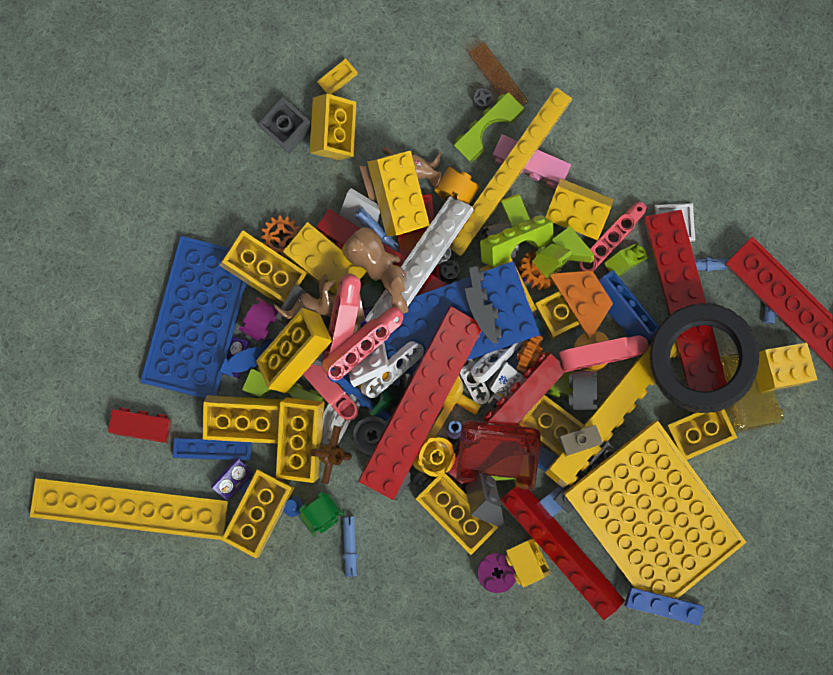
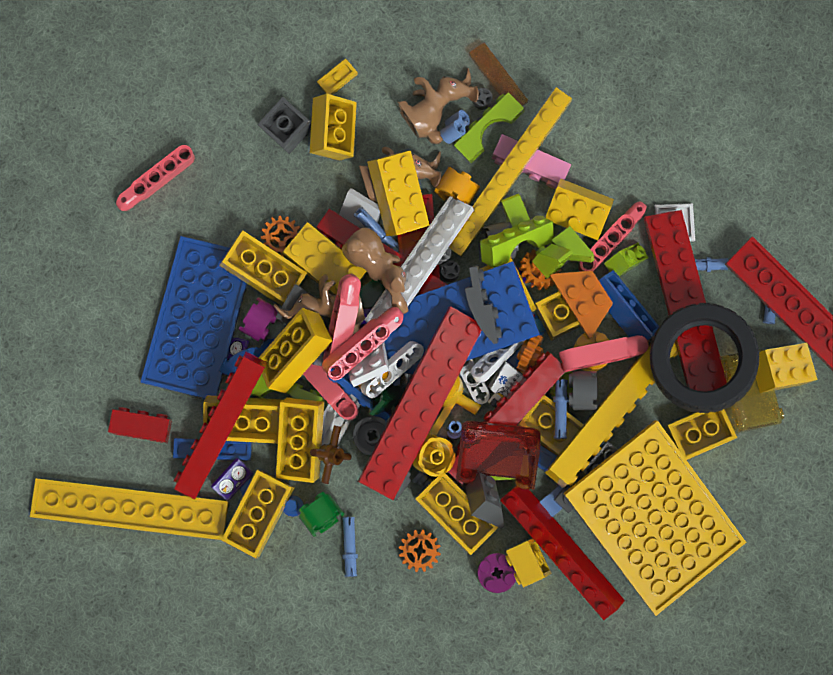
dark tan plate [558,425,603,457] -> none
blue plate [624,587,704,625] -> none
none -> coral piece [116,145,195,211]
none -> red brick [174,351,267,500]
none -> medium nougat animal [397,68,479,144]
none -> orange gear [399,530,441,572]
none -> medium blue axle [440,110,470,144]
none -> medium blue pin [553,379,569,439]

